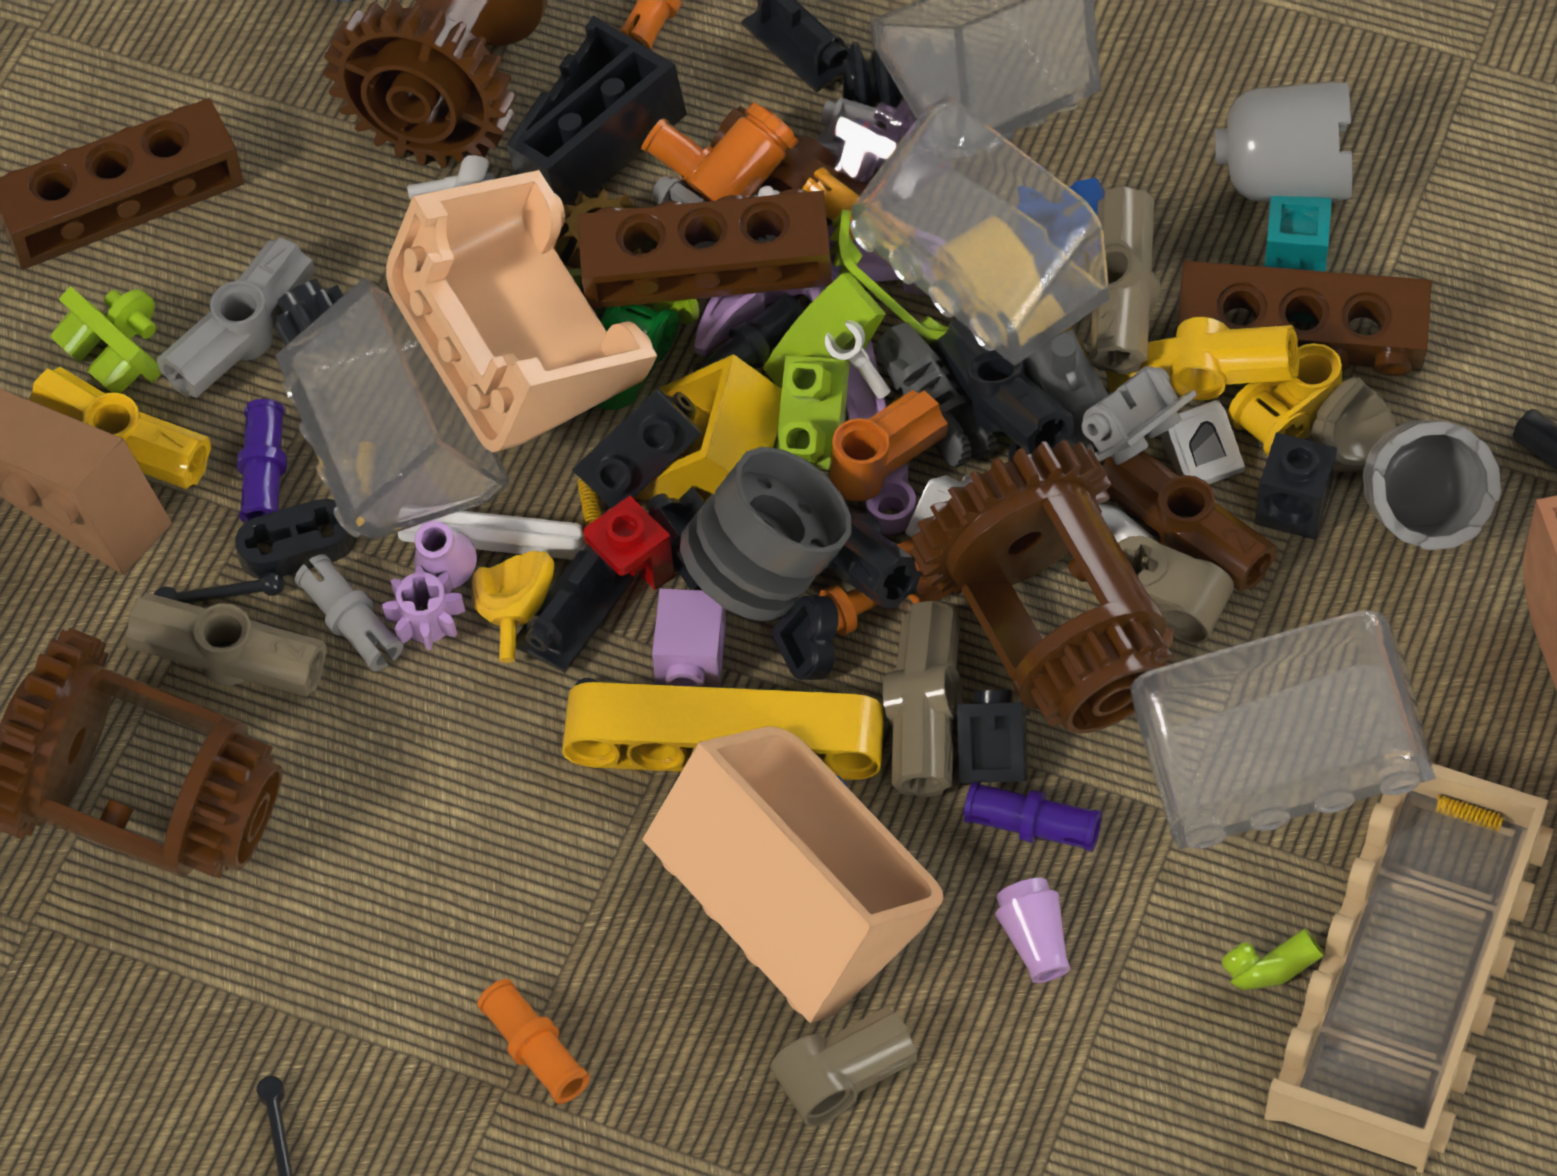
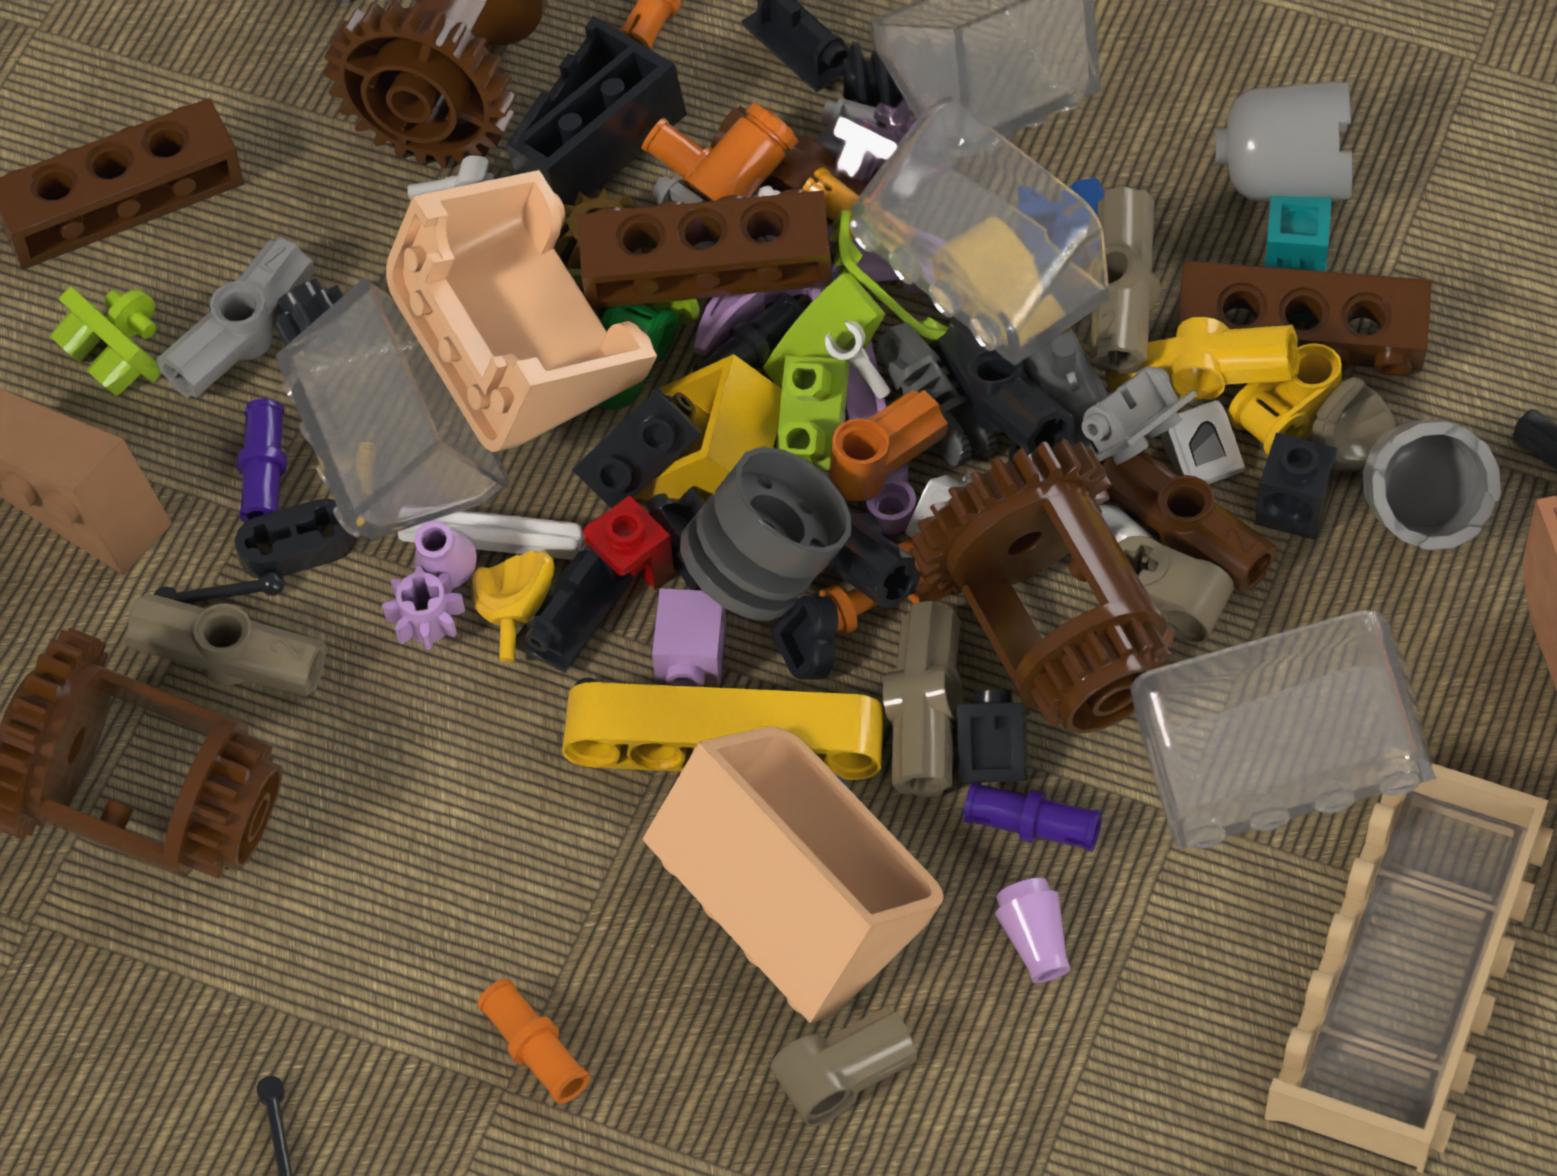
yellow piece [28,366,212,489] -> none
light grey pin [295,554,403,671] -> none
yellow leg [577,479,602,527] -> none
lime arm [1221,928,1324,991] -> none
yellow leg [1436,794,1504,832] -> none

